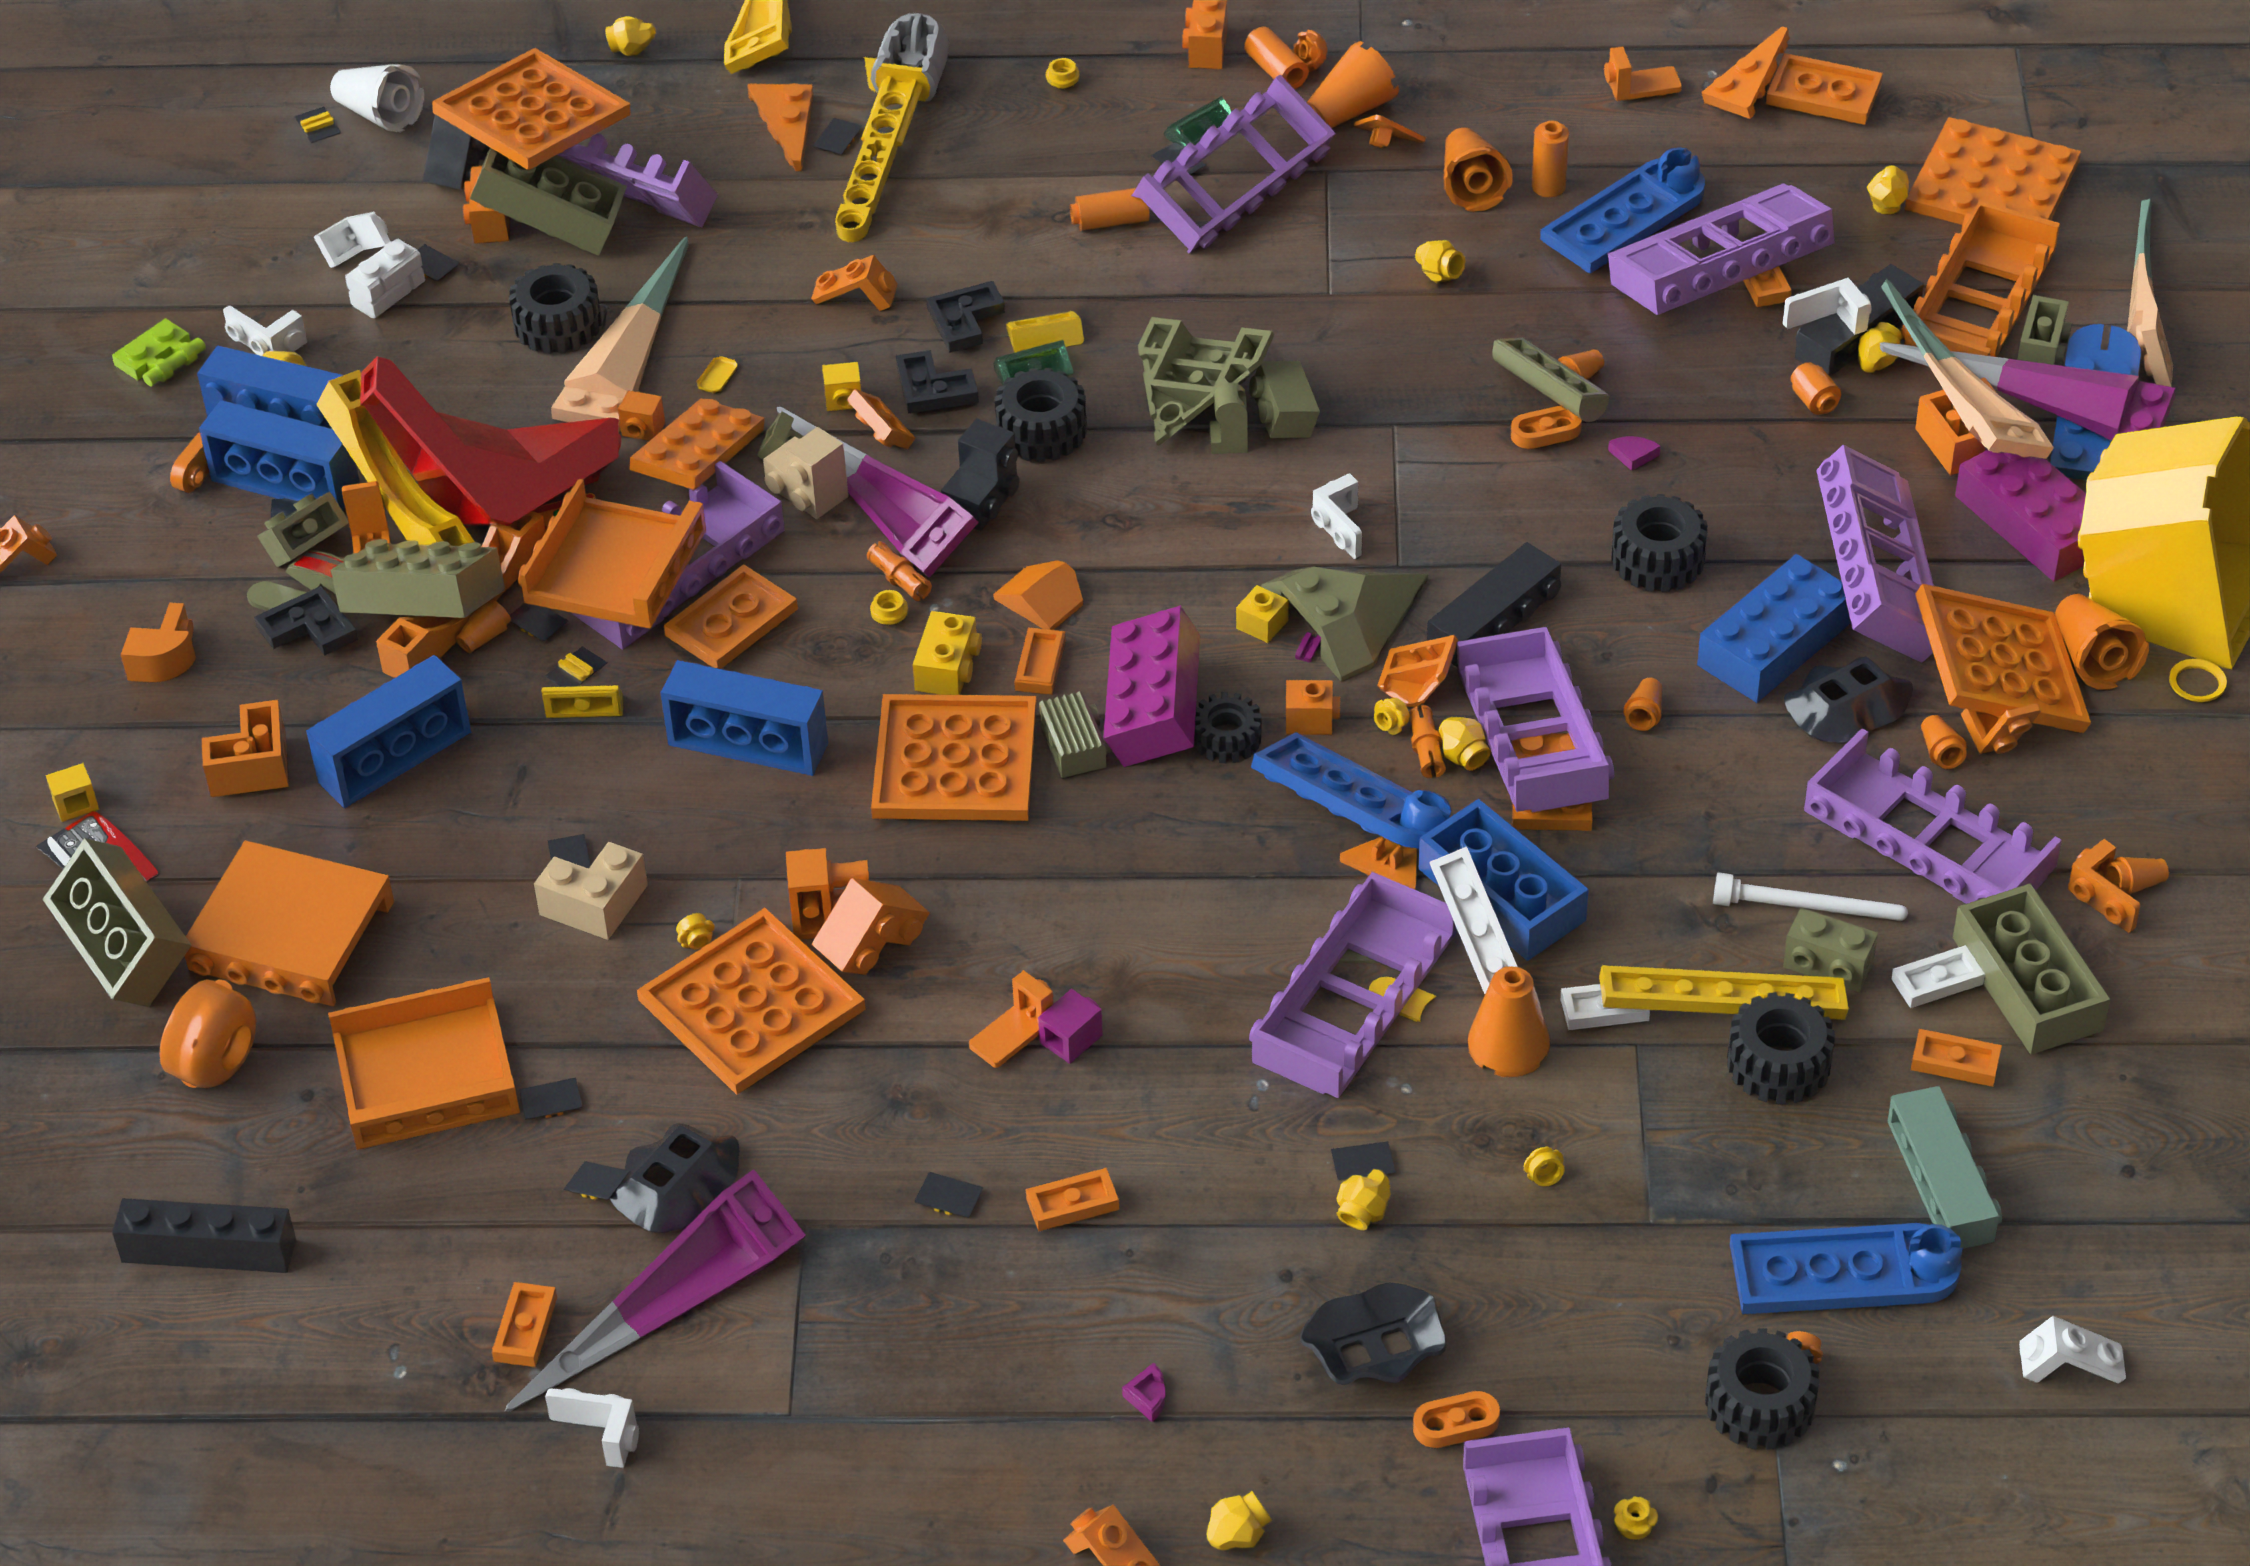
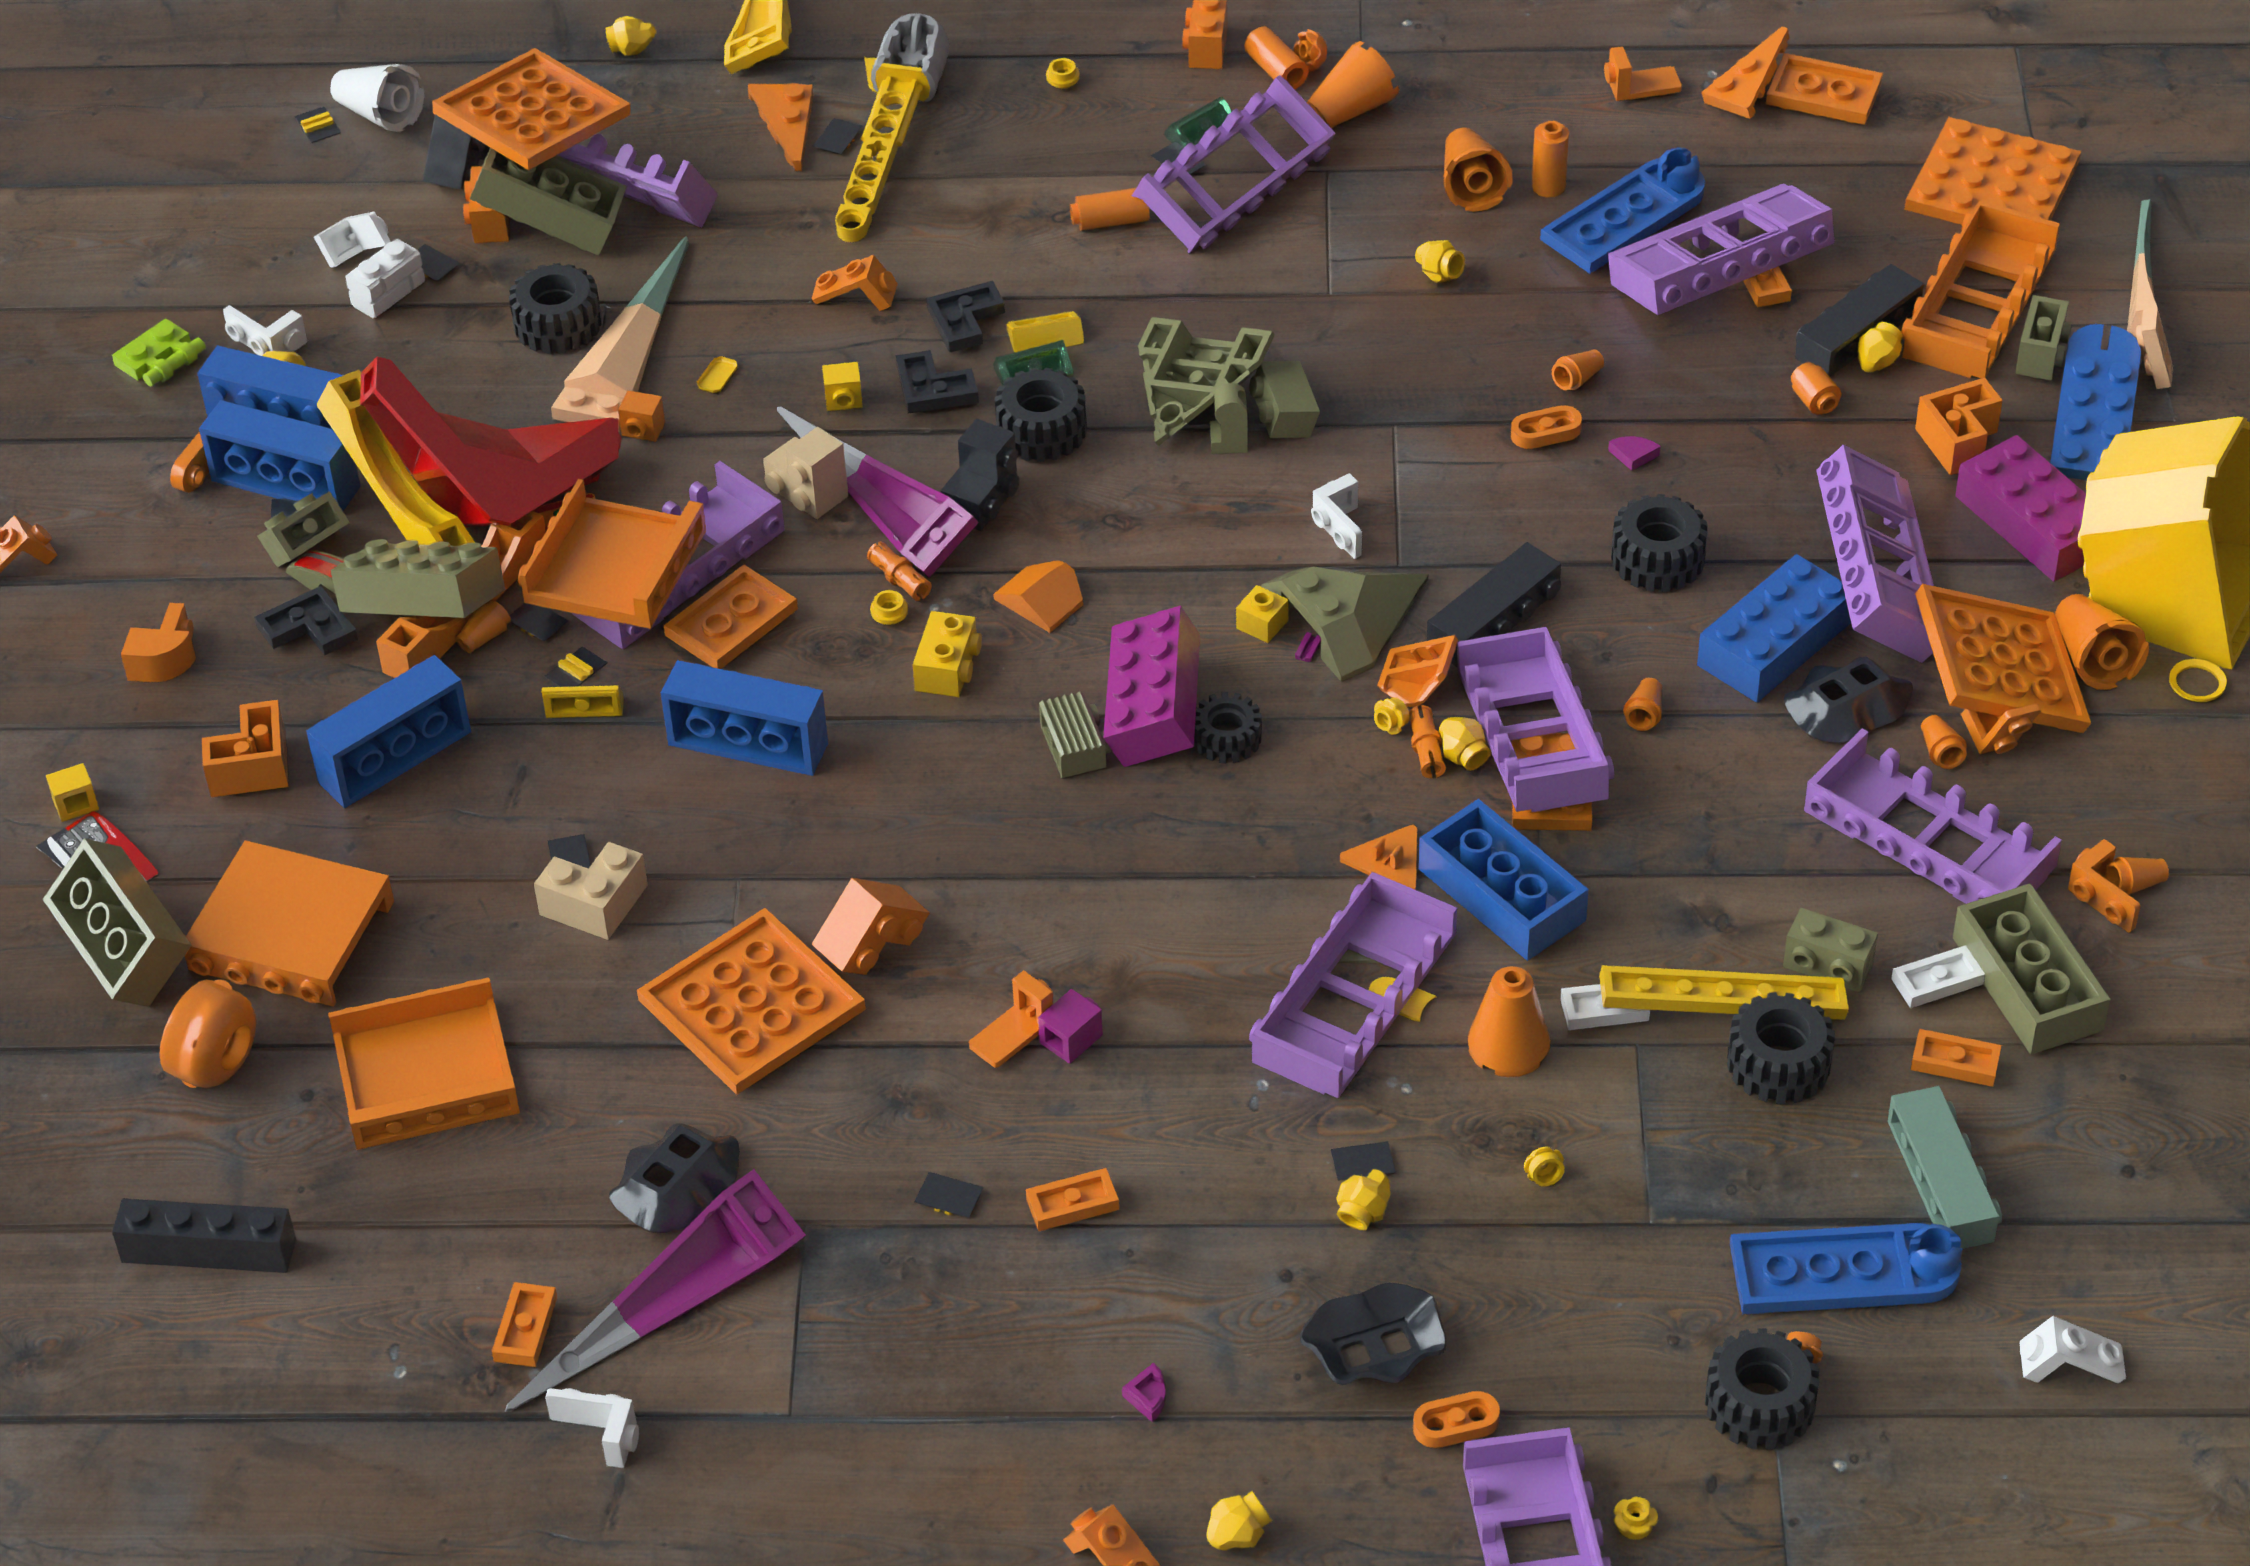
olive piece [247,581,306,611] -> none
orange bracket [342,481,391,554] -> none
black piece [519,1077,583,1119] -> none
black piece [563,1161,630,1200] -> none
orange plate [630,398,765,490] -> none
yellow plate [676,913,715,950] -> none
olive tile [757,411,803,459] -> none
orange brick [786,848,869,940] -> none
orange plate [847,389,916,450] -> none
orange plate [871,694,1037,821] -> none
orange tile [1014,628,1066,695] -> none
blue plate [1251,732,1451,849] -> none
orange brick [1286,680,1340,735] -> none
orange piece [1354,115,1426,148] -> none
white plate [1429,847,1517,994] -> none
olive brick [1492,338,1610,422] -> none
white piece [1713,872,1908,921] -> none
white bracket [1783,278,1871,335] -> none
yellow rock [1867,165,1909,215] -> none
magenta plate [1880,342,2175,441] -> none
light nougat plate [1881,279,2054,459] -> none

